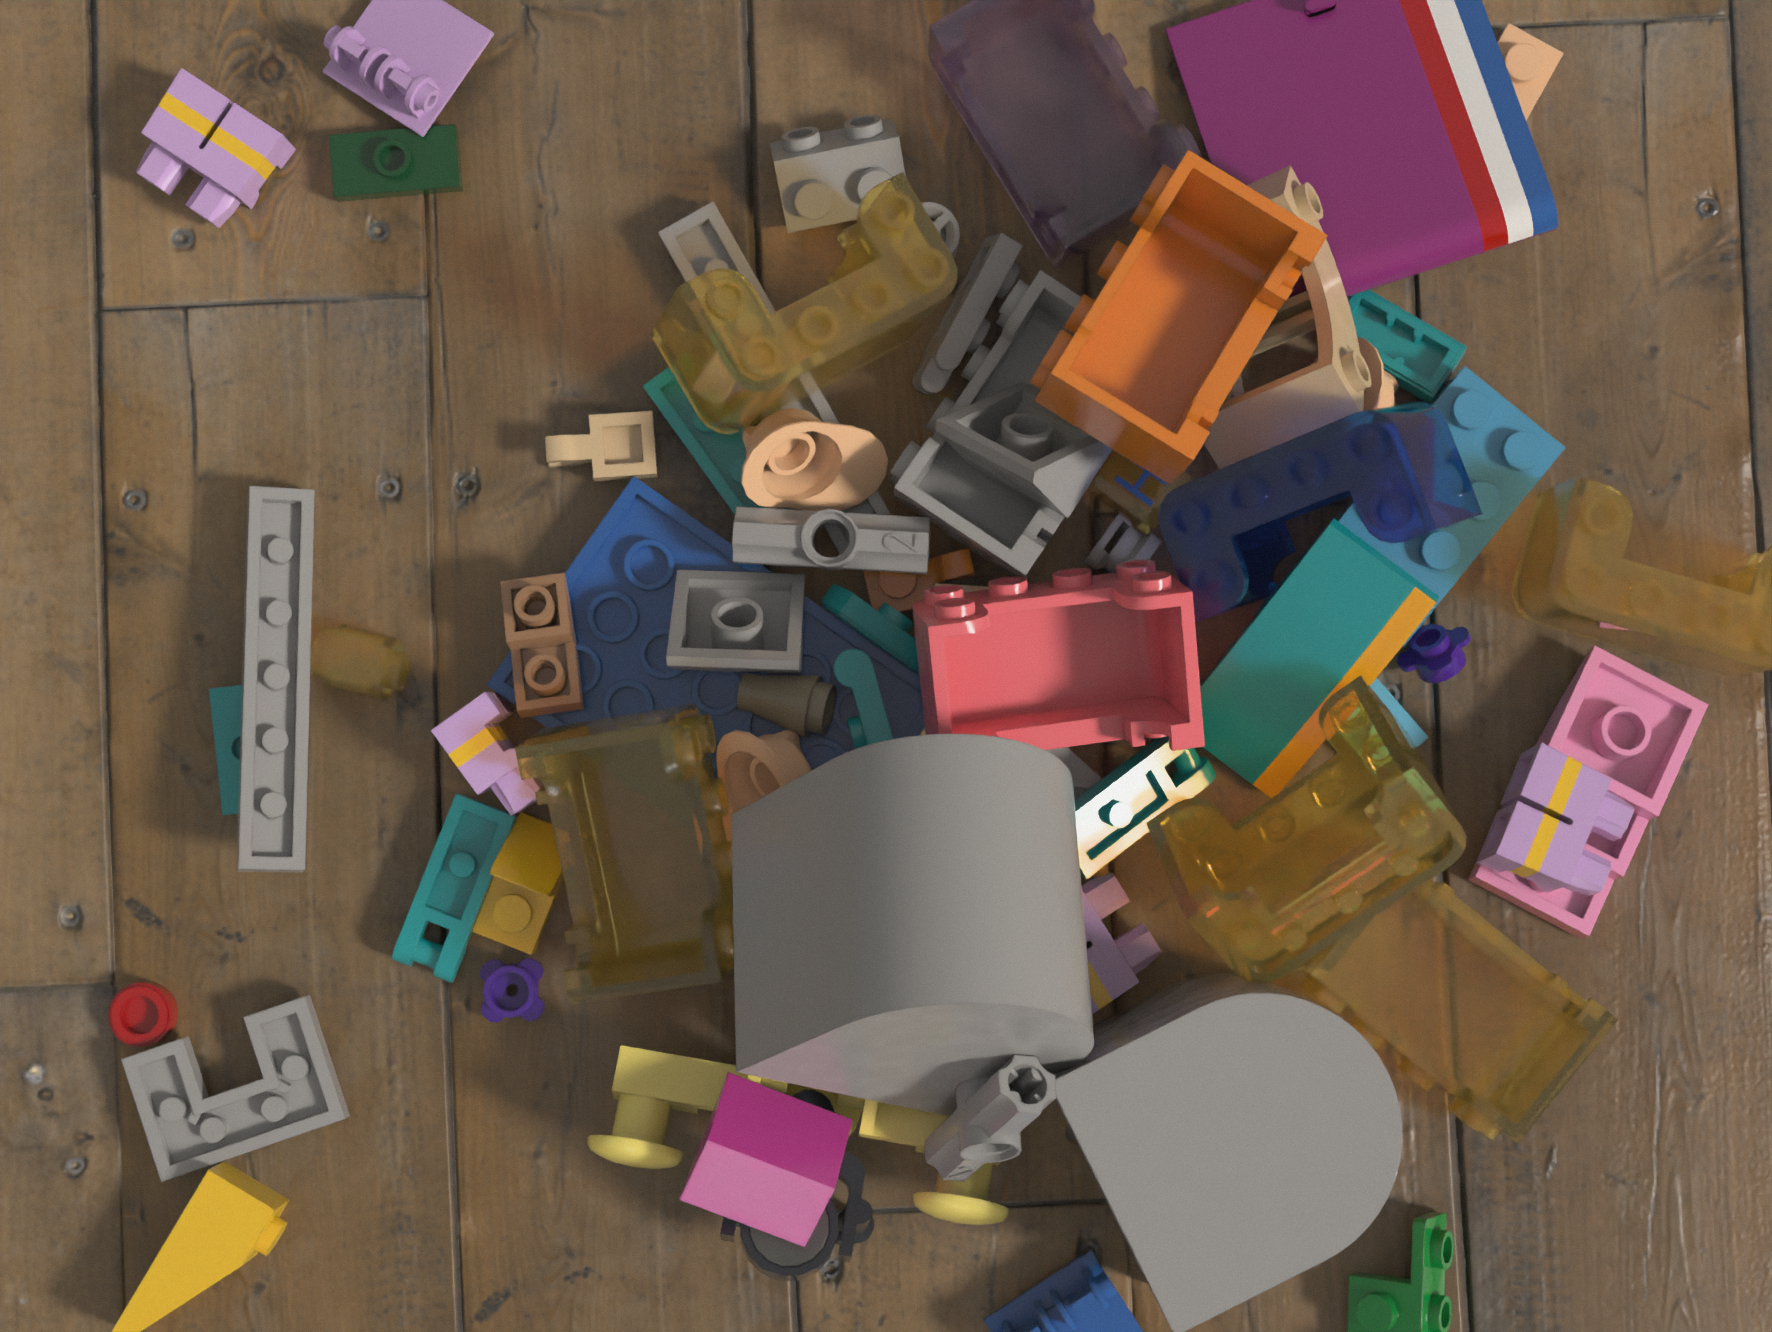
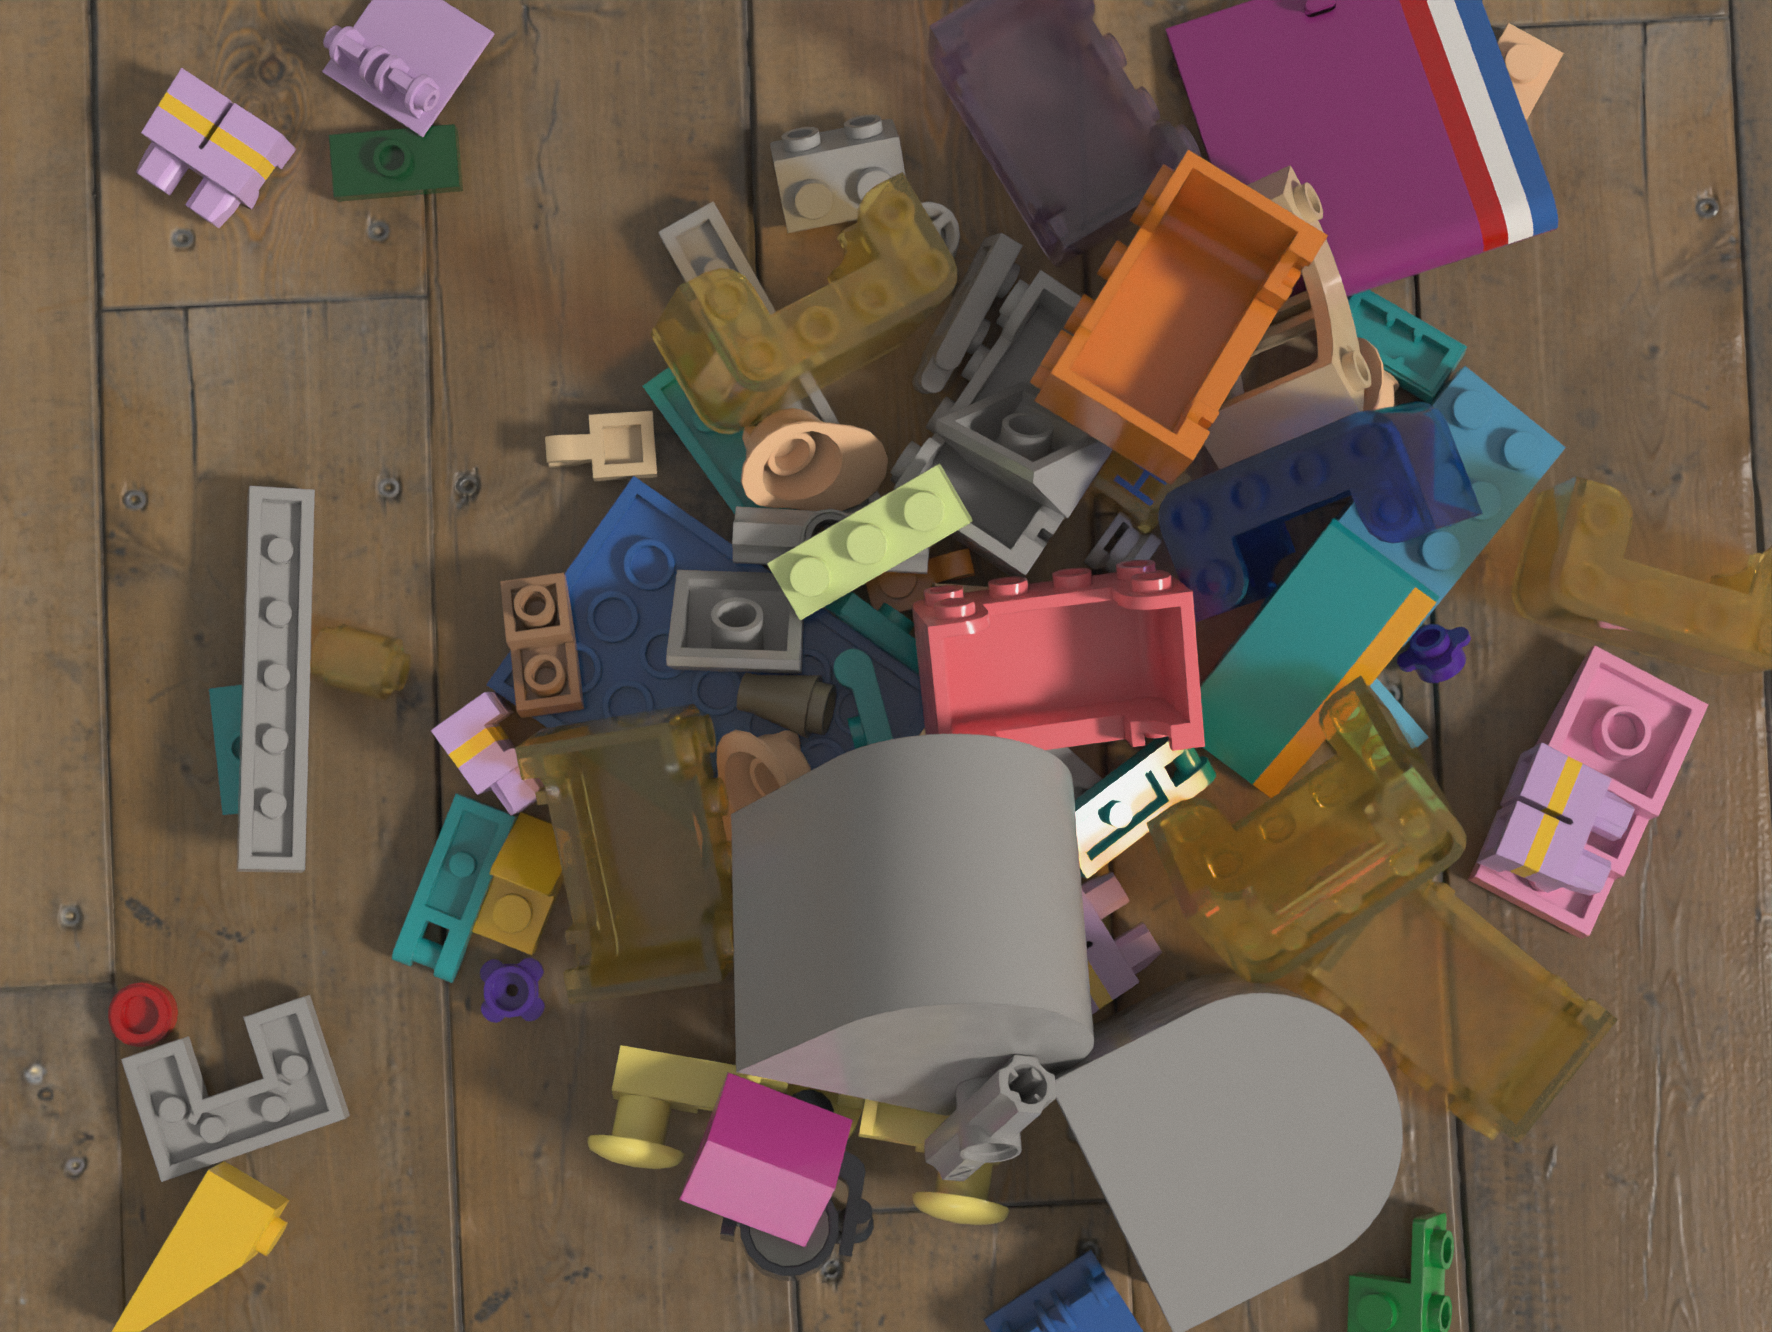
none -> yellowish green plate [767,463,973,620]

